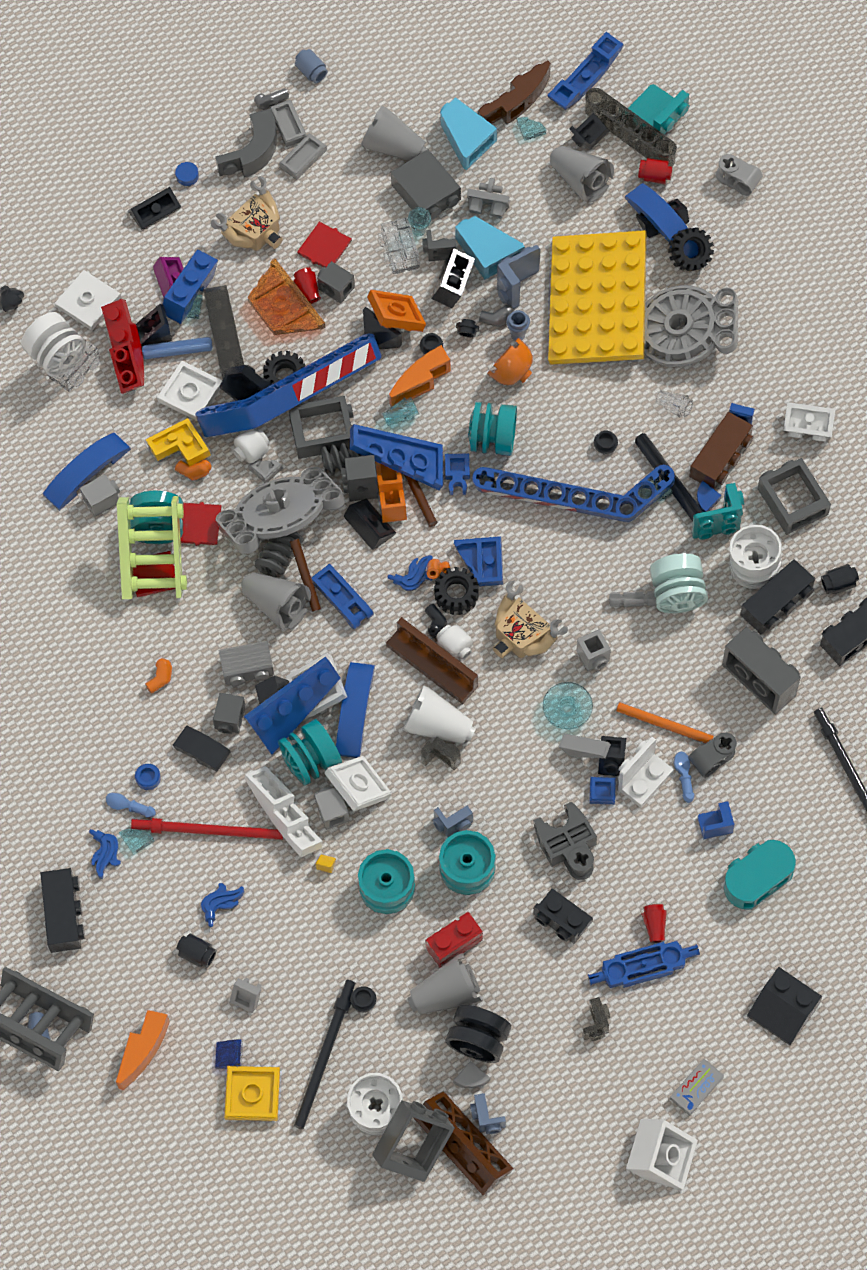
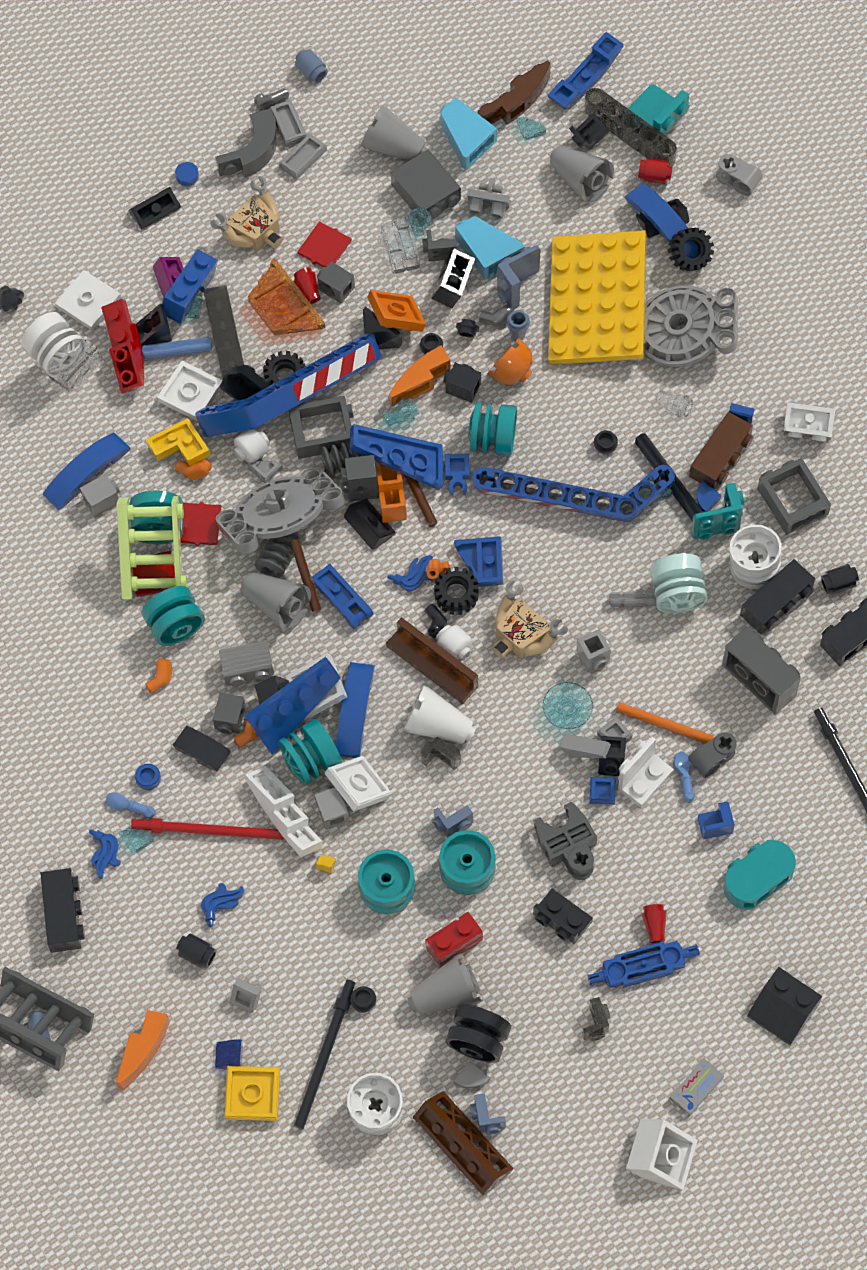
dark grey window [372,1100,455,1182] -> none
none -> teal wheel [141,586,205,646]
none -> orange arm [233,718,258,748]
none -> black brick [443,362,481,403]
none -> light grey tile [597,717,632,741]

